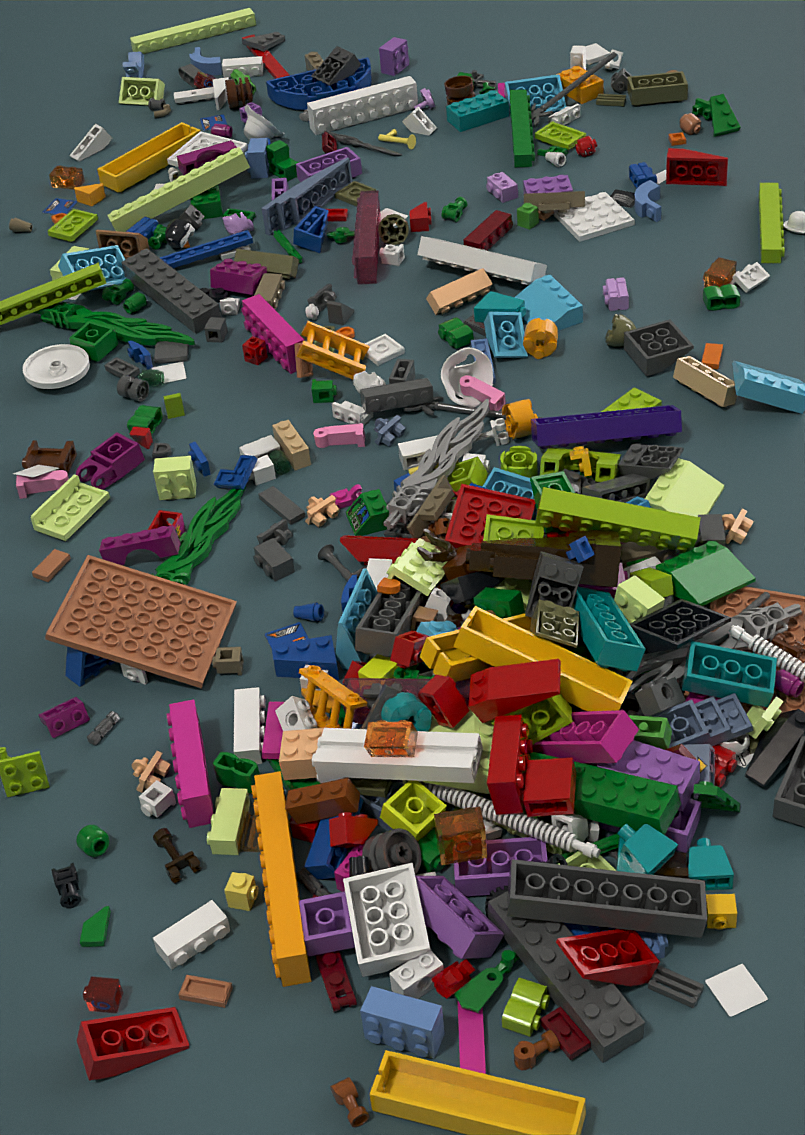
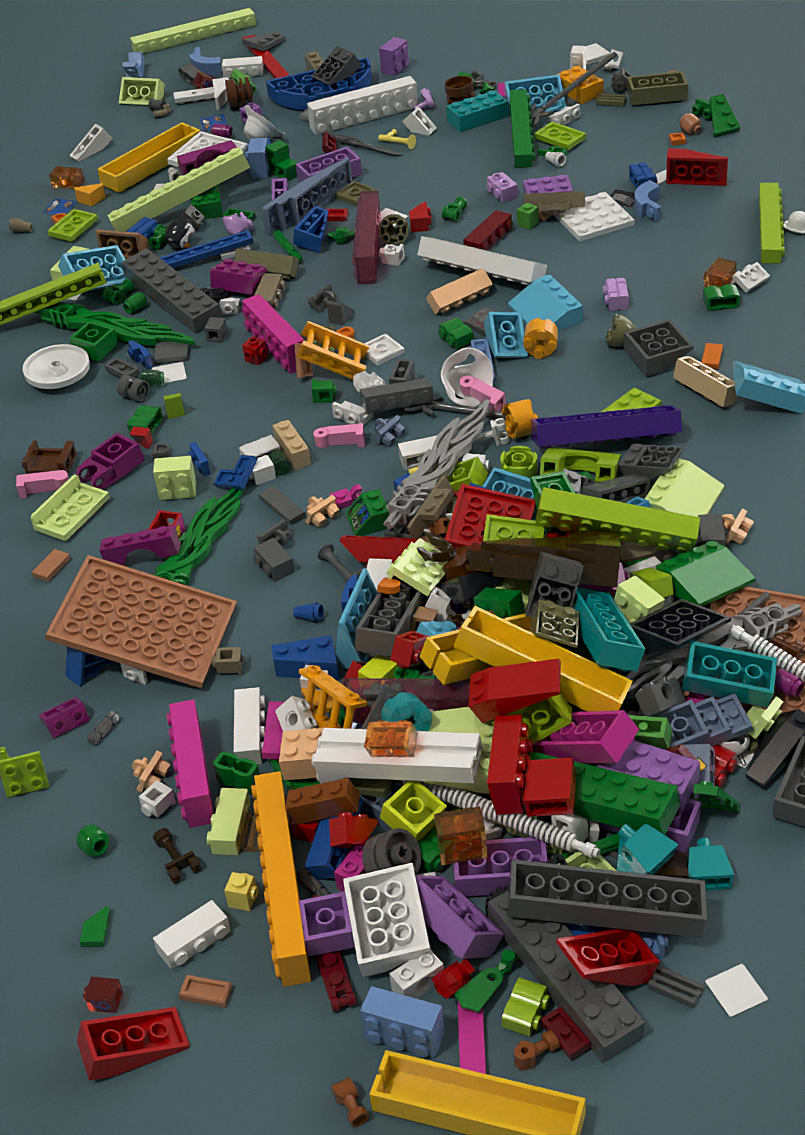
white sticker [13,465,59,477] -> none
black connector [51,863,81,908] -> none
blue sticker [265,622,309,649] -> none
white plate [306,304,319,320] -> none
black piece [349,856,369,877] -> none
red brick [418,674,470,728] -> none
teal slope [474,291,526,322] -> none
blue tile [566,536,594,563] -> none
yellow bracket [570,446,592,476] -> none
red head [575,136,598,157] -> none
yellow brick [706,894,737,929] -> none

